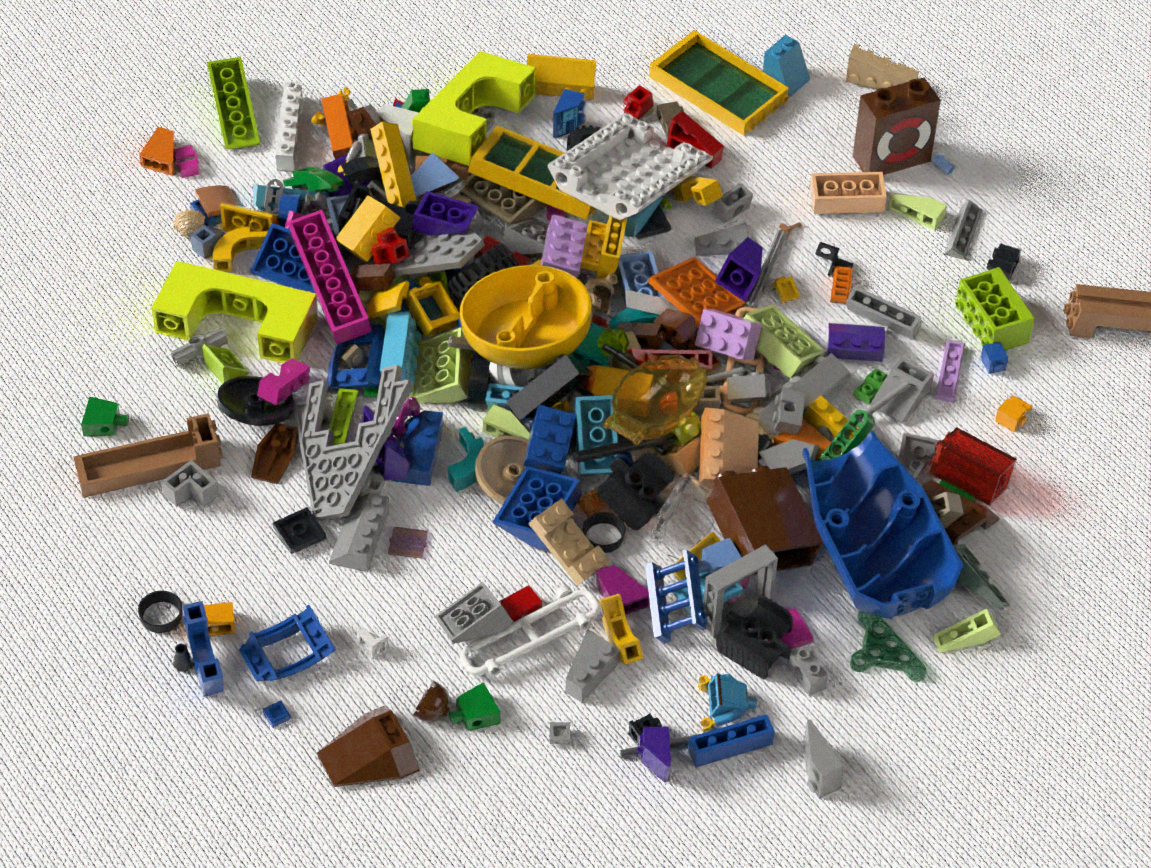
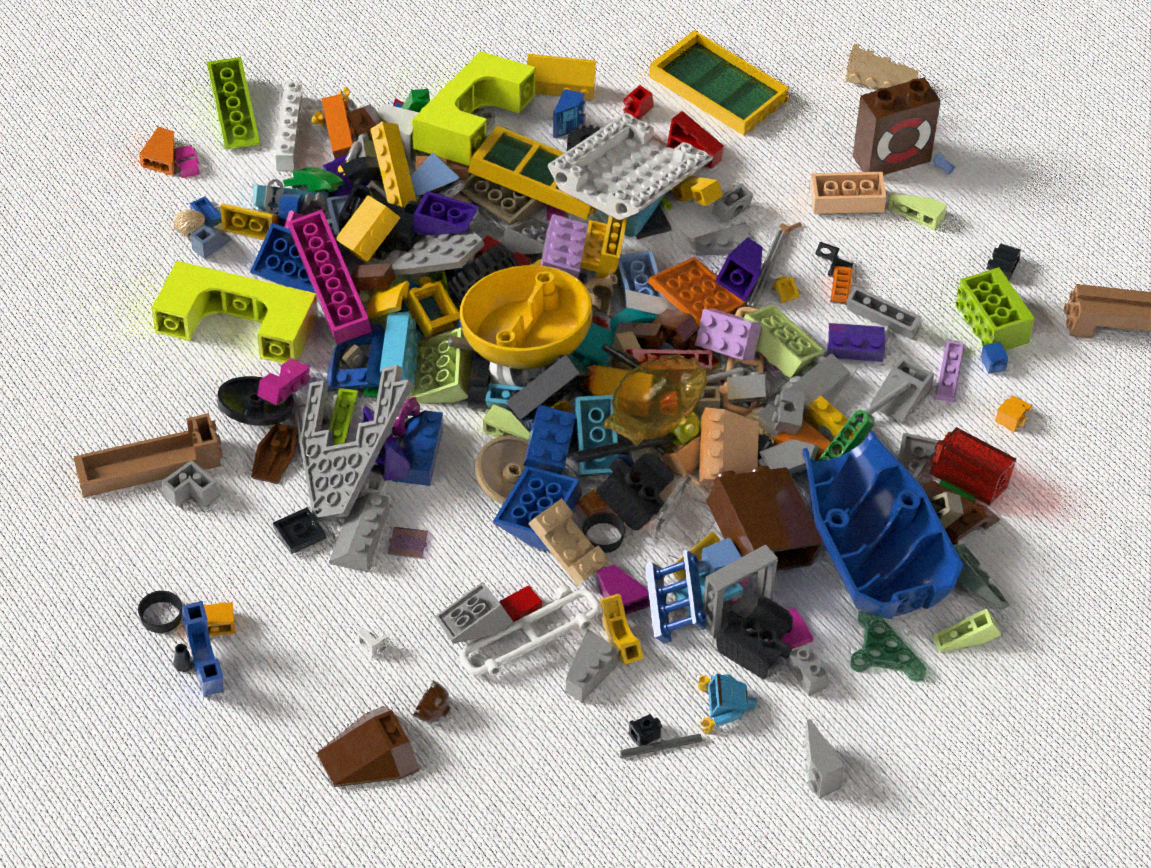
green torso [81,396,129,437] -> none
light grey piece [171,328,228,367] -> none
nougat slope [195,185,240,218] -> none
lime slope [202,344,249,384] -> none
yellow arch [213,227,268,272] -> none
blue wedge [239,605,336,682] -> none
blue tile [262,700,291,728] -> none
red brick [371,227,410,265] -> none
teal arch [447,426,484,492] -> none
green torso [448,682,501,731] -> none
light grey plate [549,722,571,744] -> none
clear neon green brick [597,328,630,357] -> none
dark purple slope [637,727,671,782] -> none
dark tan brick [657,101,684,139] -> none
blue brick [688,714,775,768] -> none
dark azure slope [763,34,810,98] -> none
bright green slope [853,368,888,404] -> none
light grey slope [944,200,983,260] -> none

